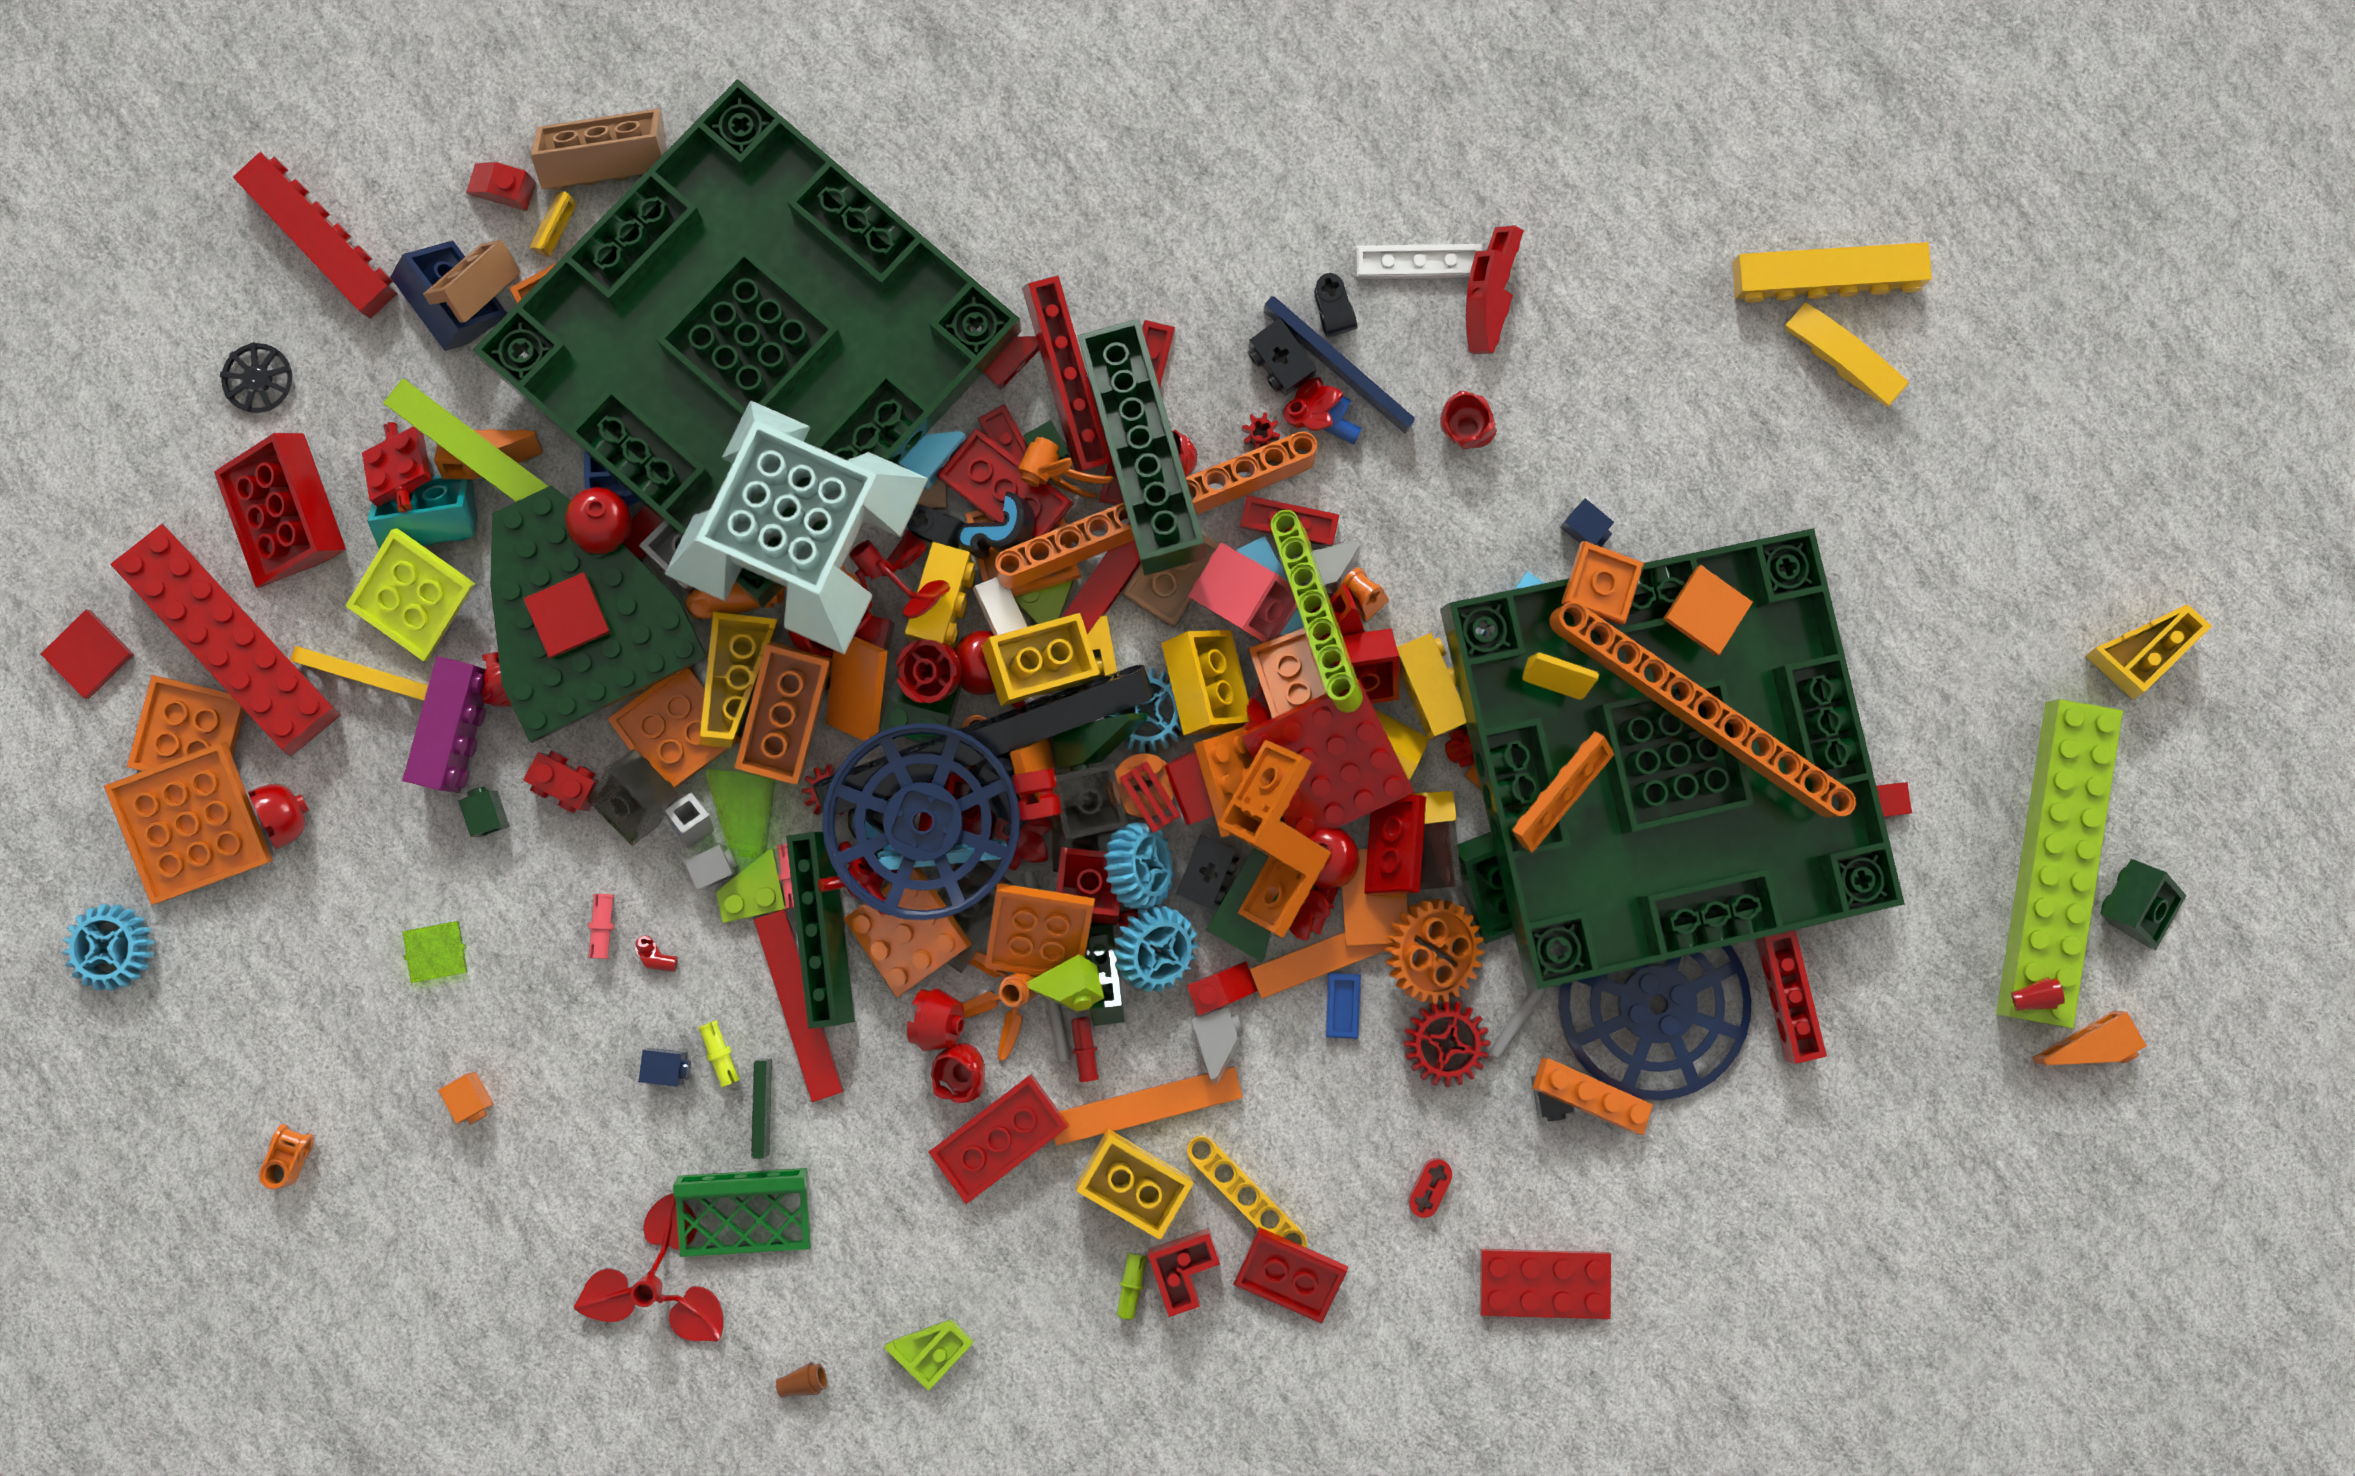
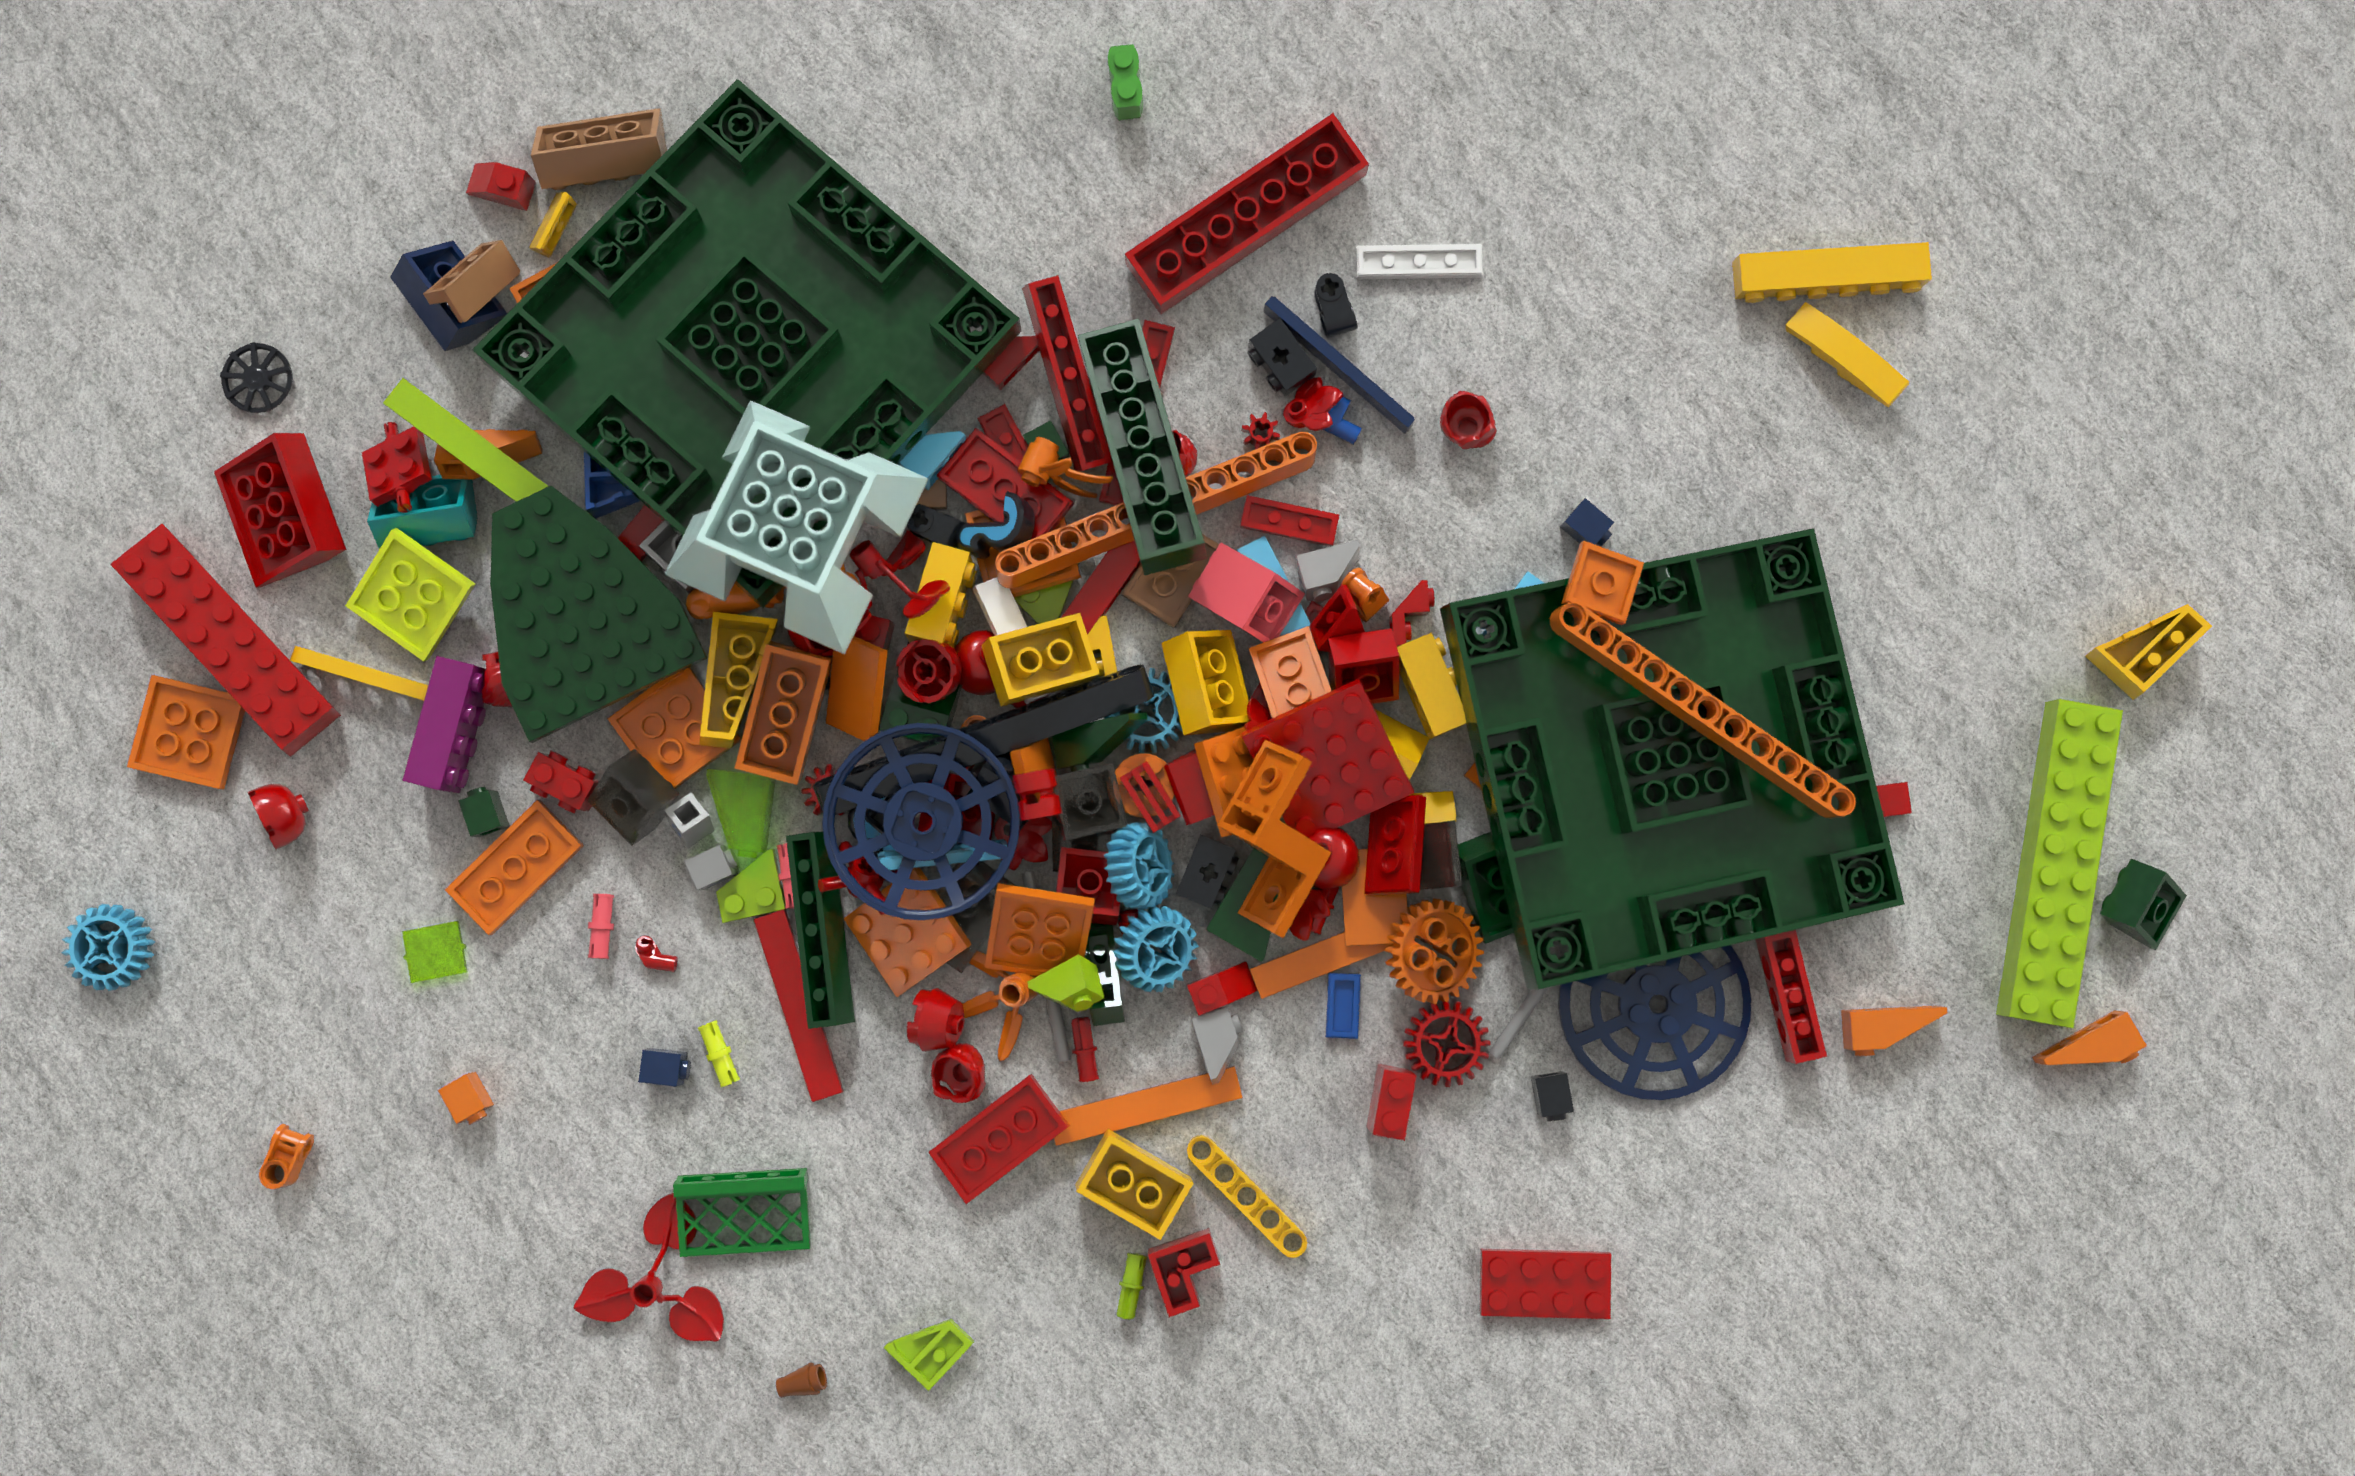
red tile [41,609,134,699] -> none
orange plate [104,742,273,905] -> none
red brick [233,152,398,319] -> none
red tile [523,572,611,659] -> none
red cylinder [565,487,632,554] -> none
dark green tile [751,1058,772,1159] -> none
red tile [1233,1227,1348,1324] -> none
lime beam [1271,510,1363,713] -> none
red beam [1408,1158,1453,1218] -> none
red gear [1445,727,1475,768] -> none
red slope [1466,225,1524,354] -> none
orange plate [1512,732,1614,853] -> none
yellow slope [1522,653,1599,700] -> none
orange plate [1532,1058,1653,1135] -> none
orange tile [1663,565,1753,656] -> none
red cone [2011,977,2065,1011] -> none
none -> orange plate [445,800,584,935]
none -> bright green brick [1108,44,1143,120]
none -> red brick [1125,113,1369,314]
none -> red brick [1366,1064,1417,1141]
none -> red slope [1389,580,1435,647]
none -> orange slope [1841,1005,1948,1056]

